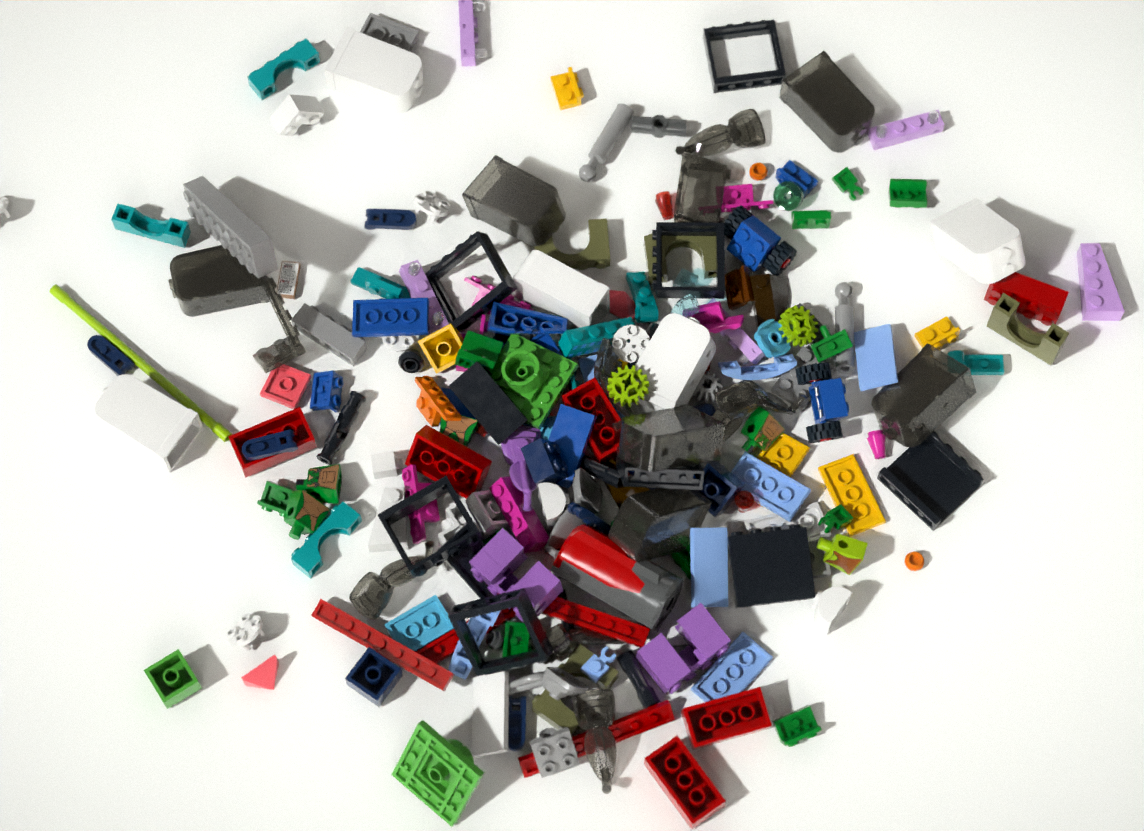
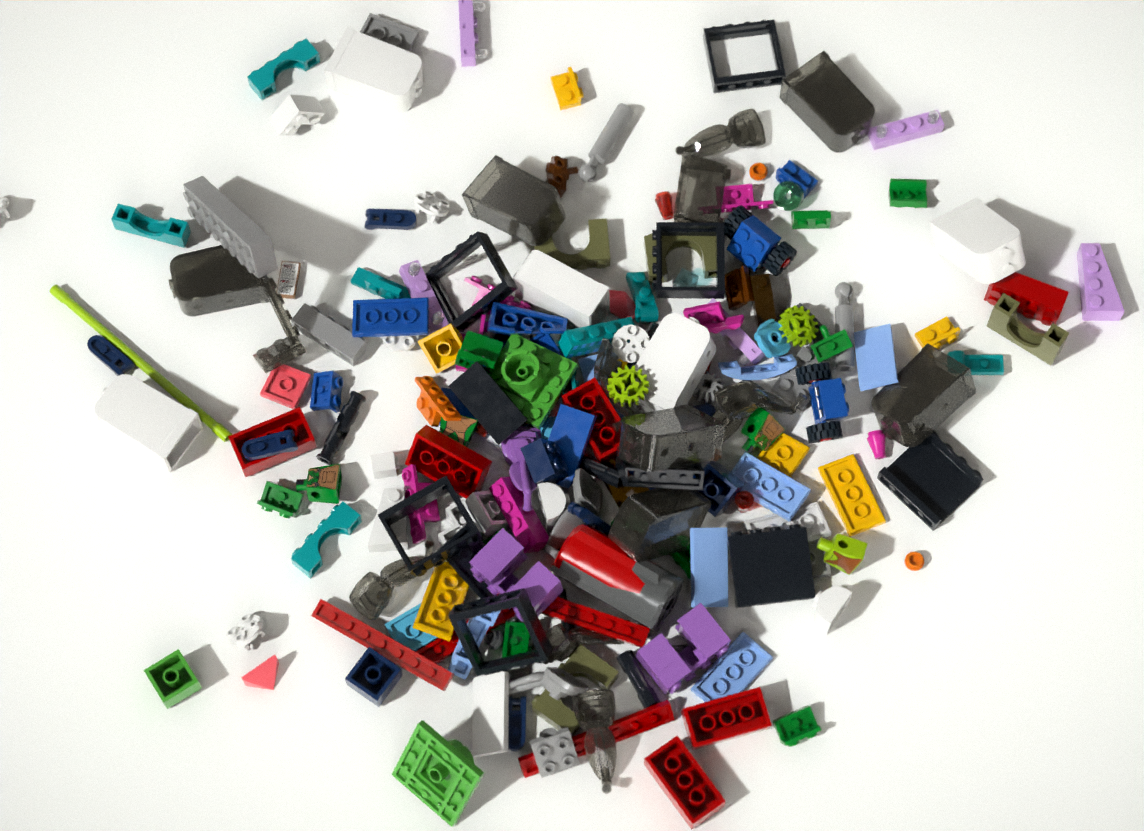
green torso [283,489,330,540] -> none
black cone [398,349,424,373] -> none
light blue plate [581,646,616,683] -> none
dark grey piece [631,115,687,138] -> none
clear light blue tile [670,293,700,319] -> none
green plate [818,504,854,533] -> none
green plate [831,167,864,201] -> none
none -> yellow tile [412,561,469,642]
none -> reddish brown brick [544,156,578,199]

